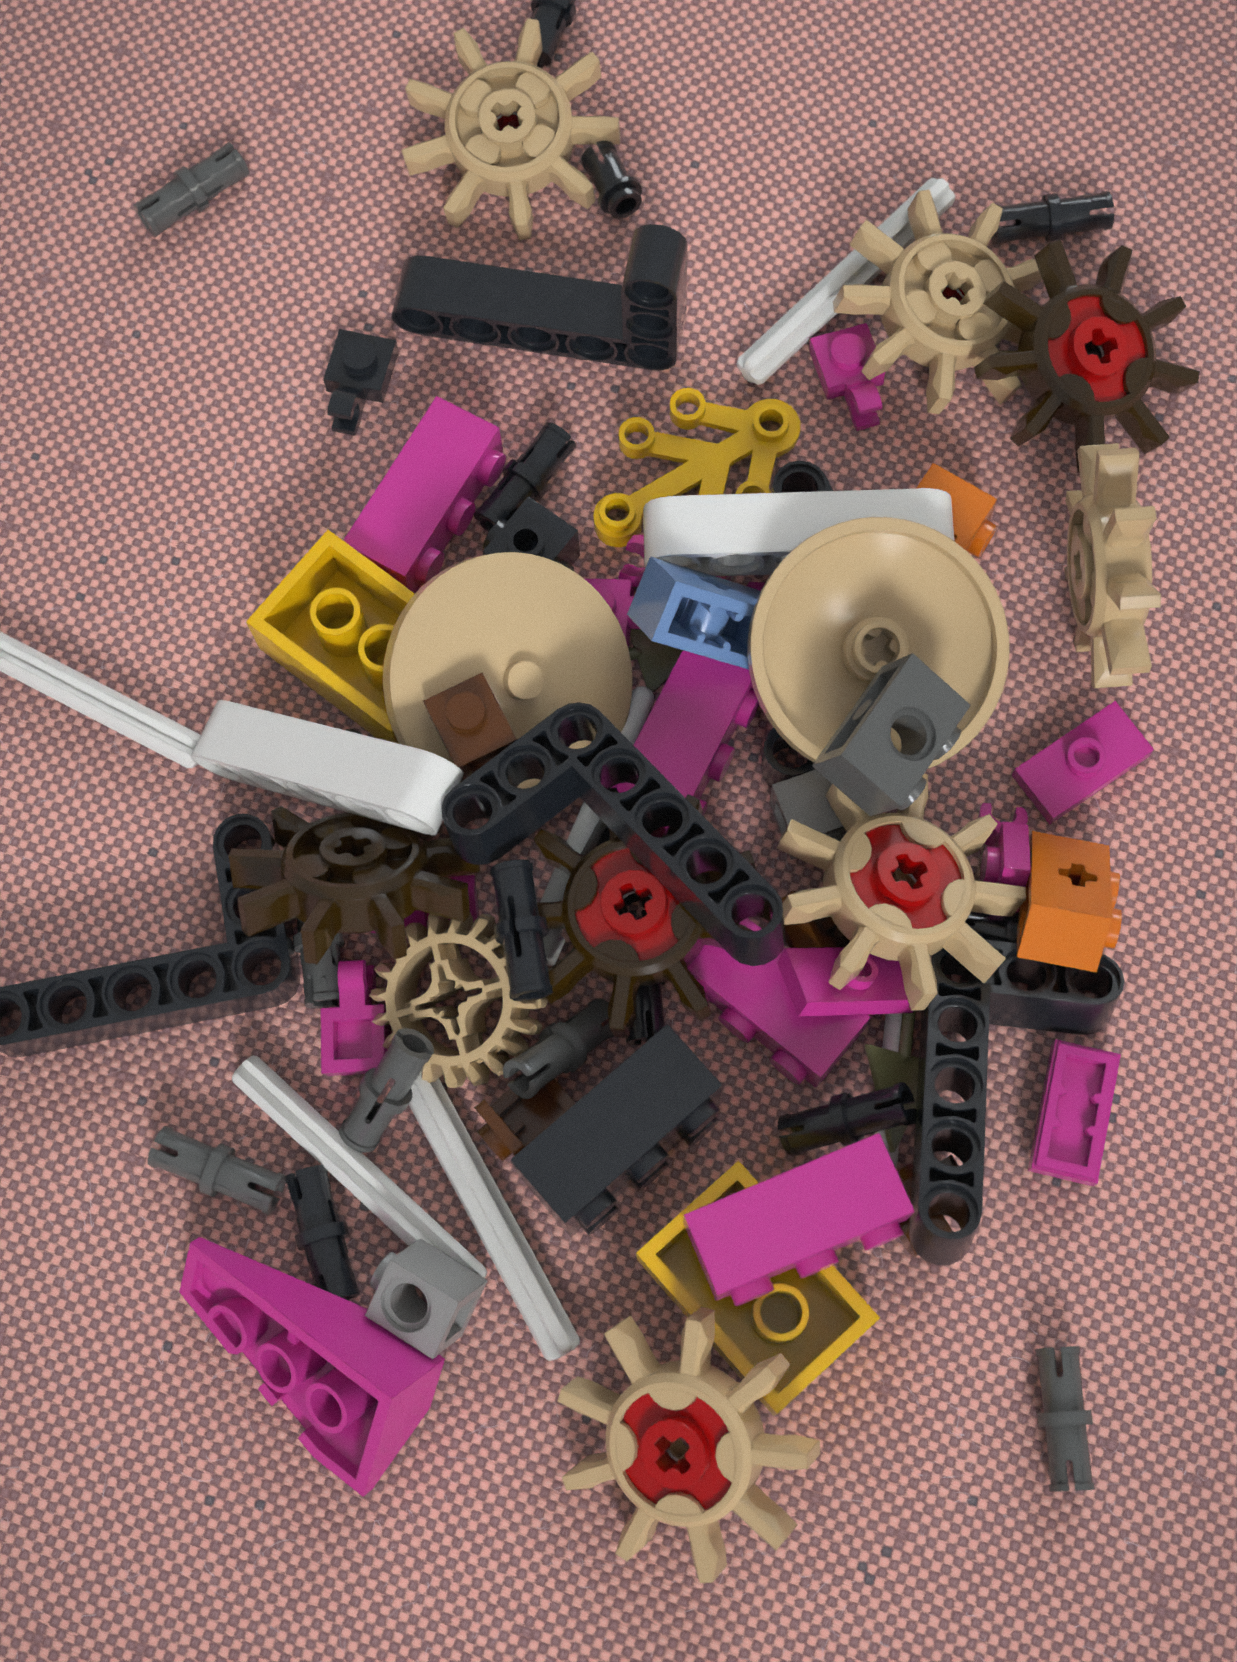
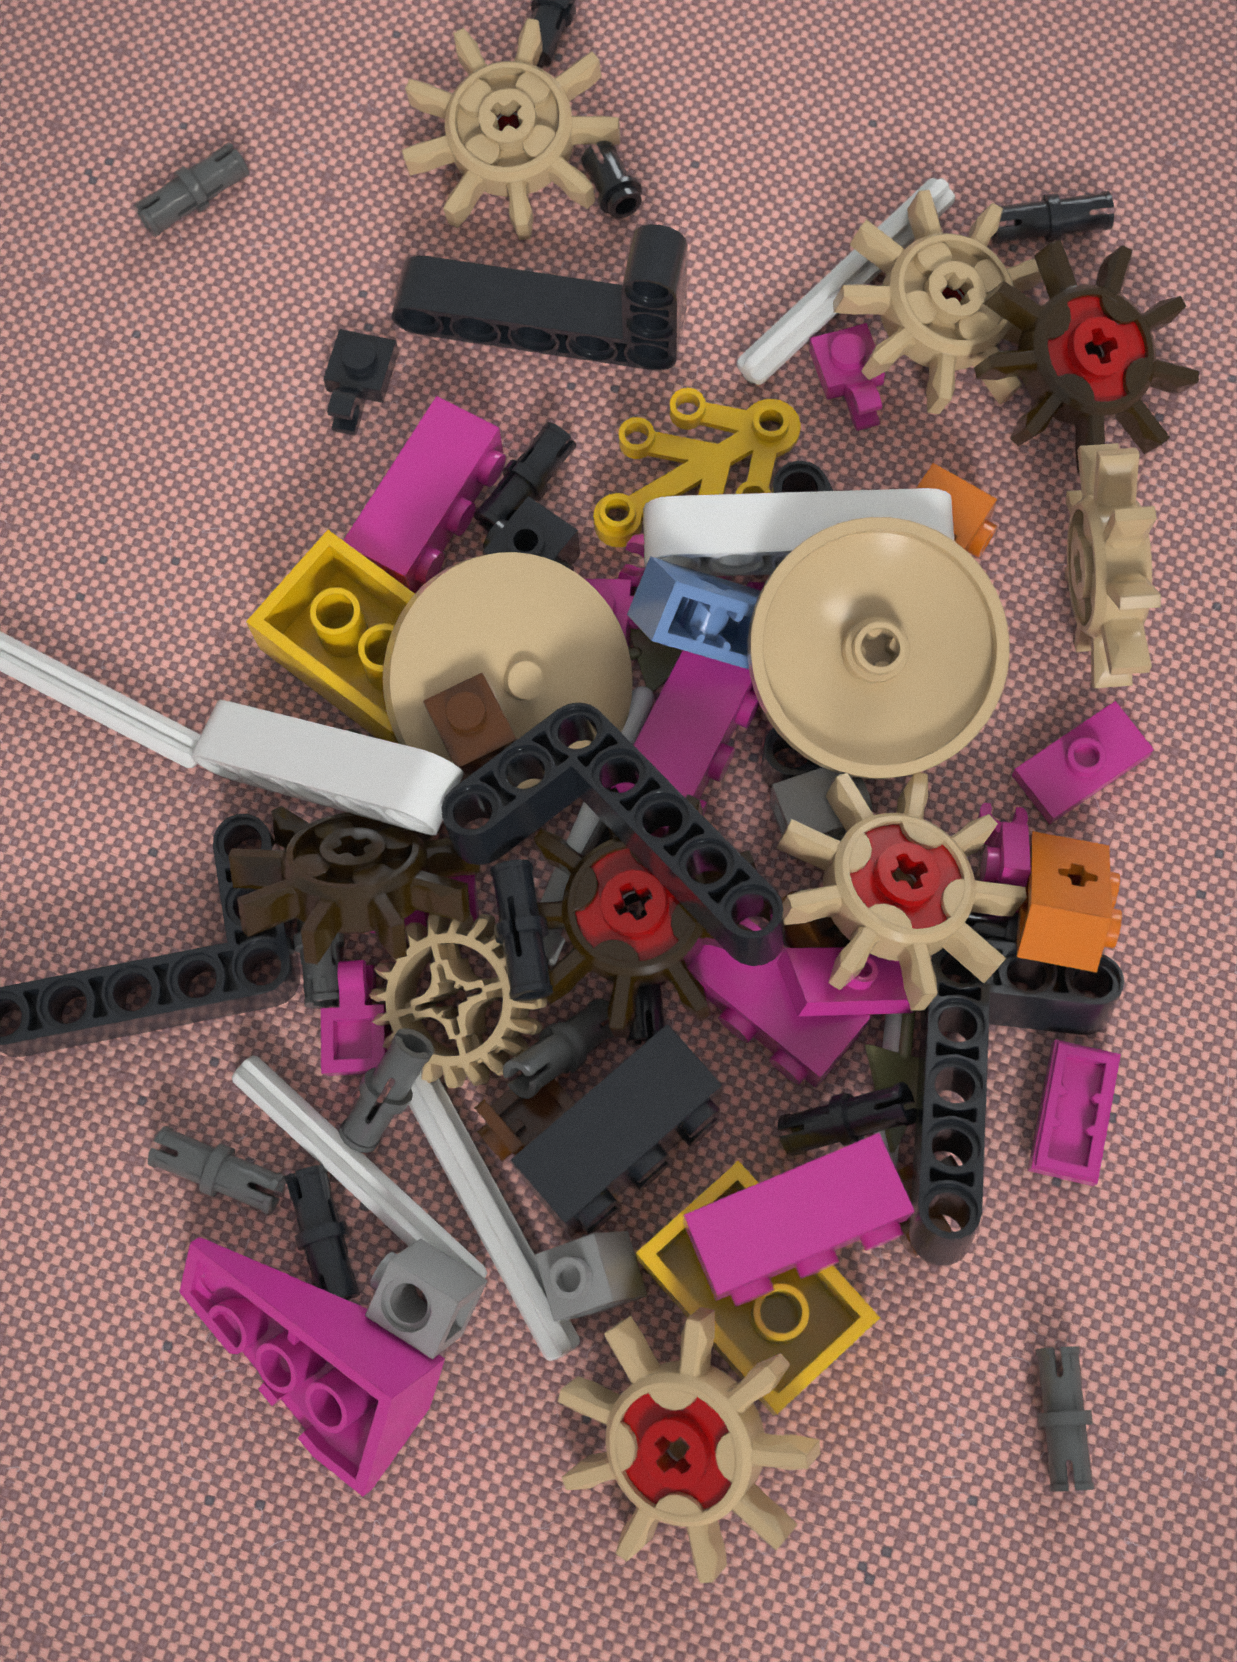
dark grey brick [812,653,971,816] -> none
none -> light grey brick [535,1231,647,1322]

